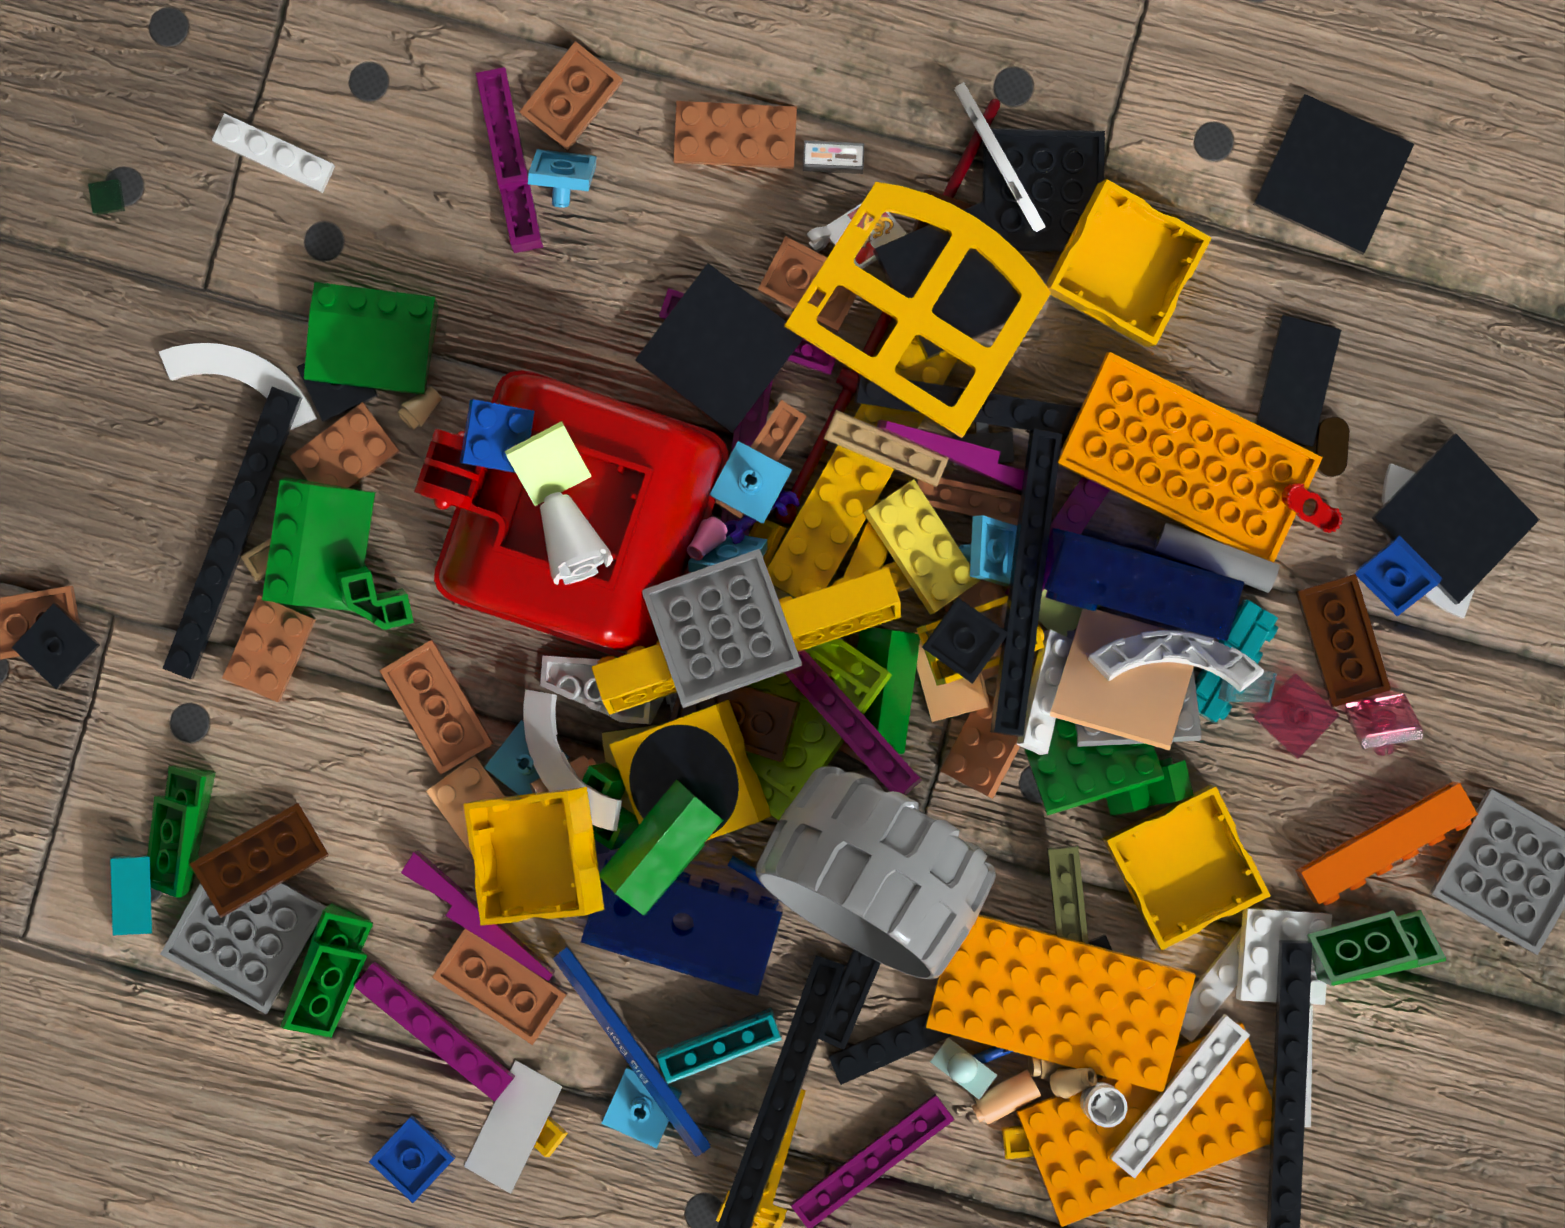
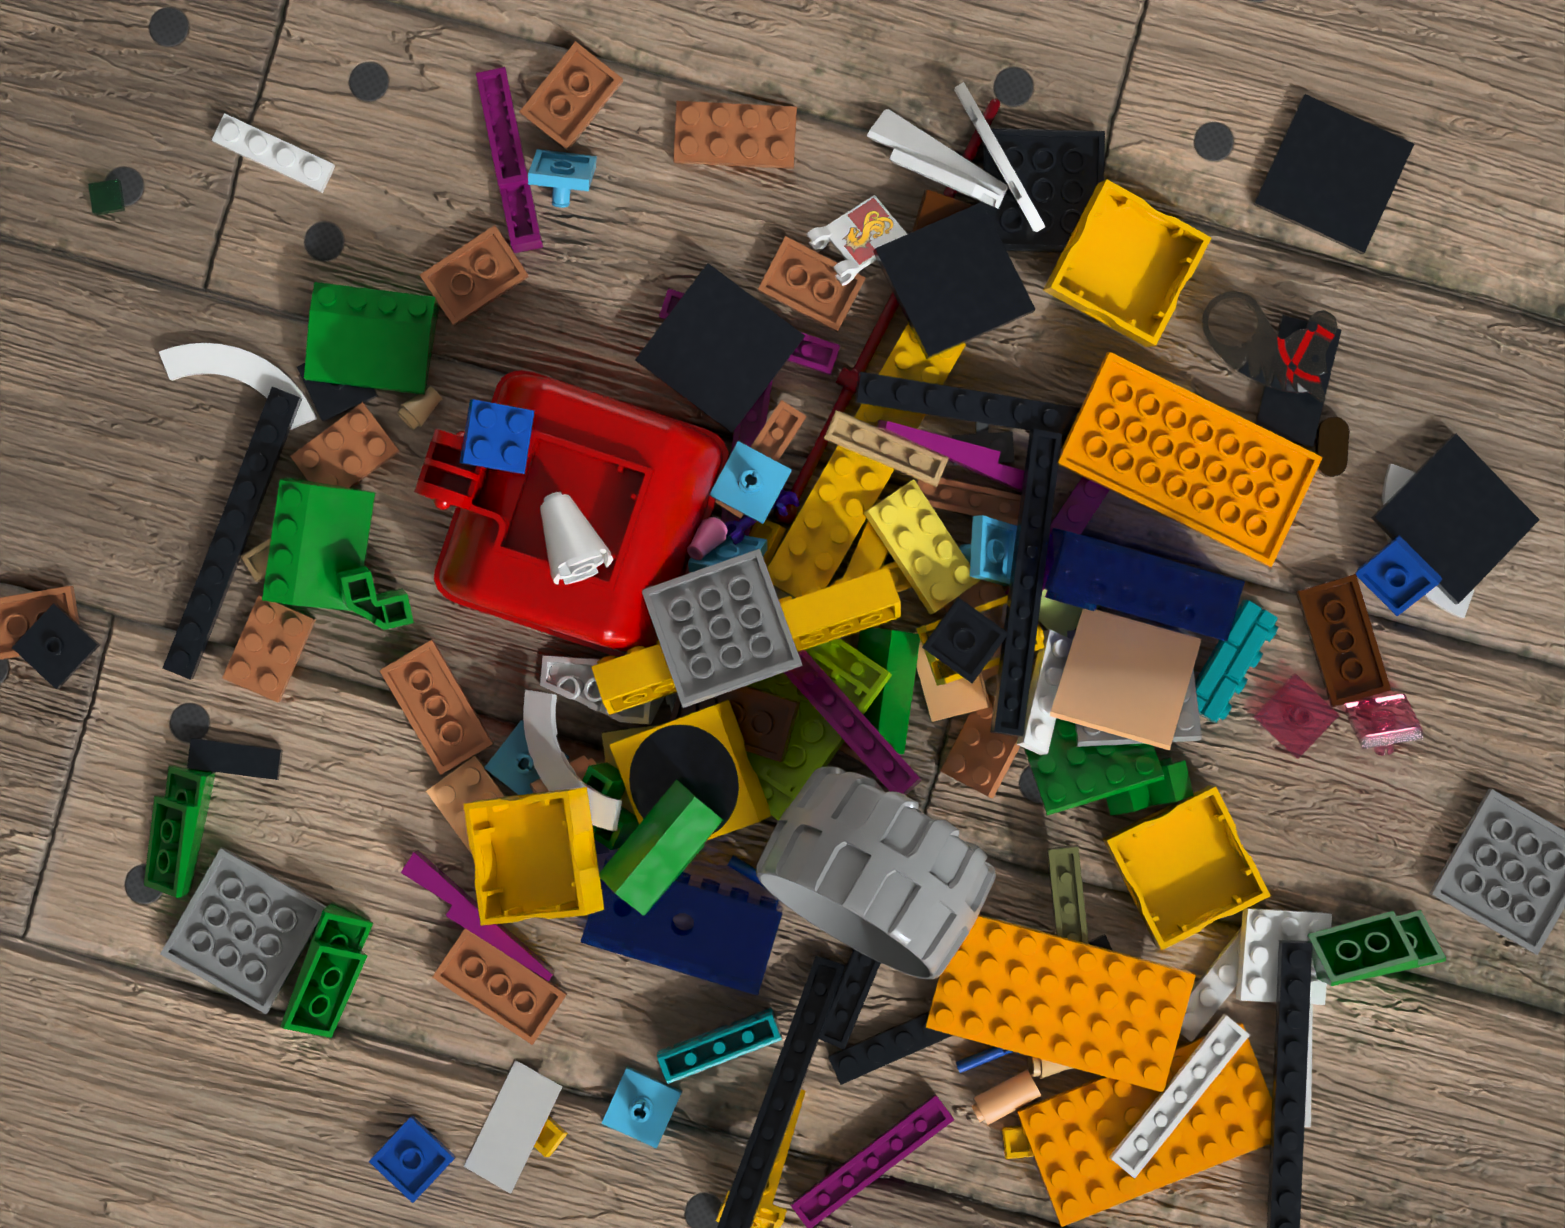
teal piece [110,856,152,936] -> none
reddish brown plate [190,803,329,918] -> none
magenta plate [354,962,515,1102] -> none
yellowish green tile [505,421,592,506] -> none
blue tile [553,947,711,1157] -> none
yellow window [784,182,1051,438] -> none
slope [803,140,864,174] -> none
light aqua tile [930,1038,997,1100] -> none
tan cone [1050,1068,1097,1098] -> none
white wheel [1080,1081,1127,1127] -> none
white tile [1088,630,1264,692] -> none
light grey brick [1154,522,1280,593] -> none
clear light blue tile [1218,670,1277,703] -> none
red piece [1282,483,1343,533] -> none
orange brick [1295,782,1478,906] -> none
none -> black tile [187,738,283,780]
none -> nougat plate [420,225,529,326]
none -> white wedge [867,109,1008,209]
none -> clear smoke animal [1202,291,1338,403]

